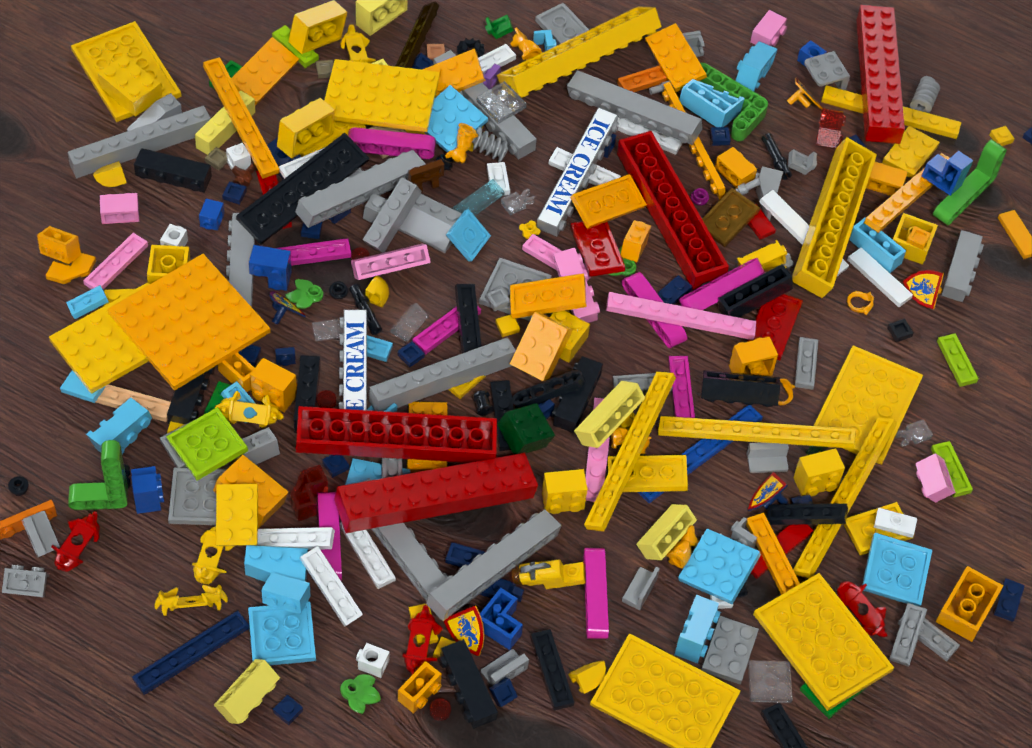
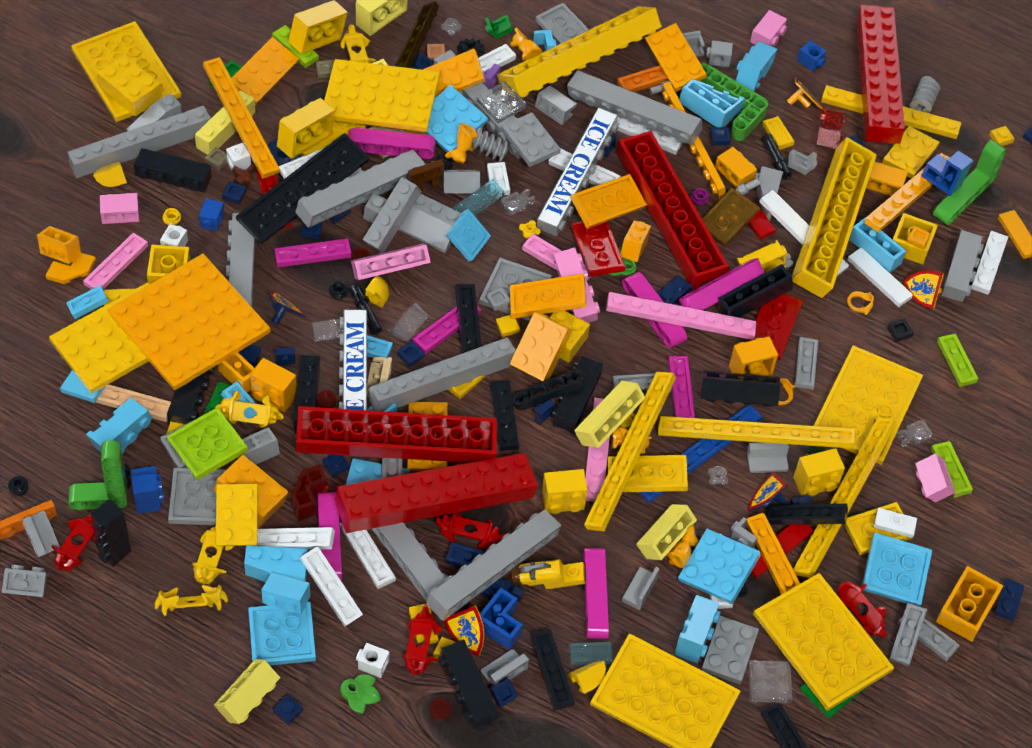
dark blue tile [132,610,250,695] -> none
blue brick [249,245,292,291] -> none
bright green plate [285,279,323,309] -> none
light orange brick [398,661,442,714] -> none
black bush [472,390,494,416] -> none
dark green brick [497,403,555,455] -> none
light grey bracket [804,51,850,90] -> none
none -> black brick [91,499,131,567]
none -> yellow plate [163,208,181,225]
none -> tan hinge [367,357,392,397]
none -> red piece [436,512,505,549]
none -> clear plate [441,18,462,36]
none -> light grey panel [443,170,480,193]
none -> light grey plate [501,112,561,167]
none -> light grey hinge [535,86,577,125]
none -> clear light blue tile [569,642,613,665]
none -> light grey brick [706,40,733,67]
none -> clear plate [708,466,728,485]
none -> yellow tile [762,116,795,150]
none -> white plate [971,231,1008,295]

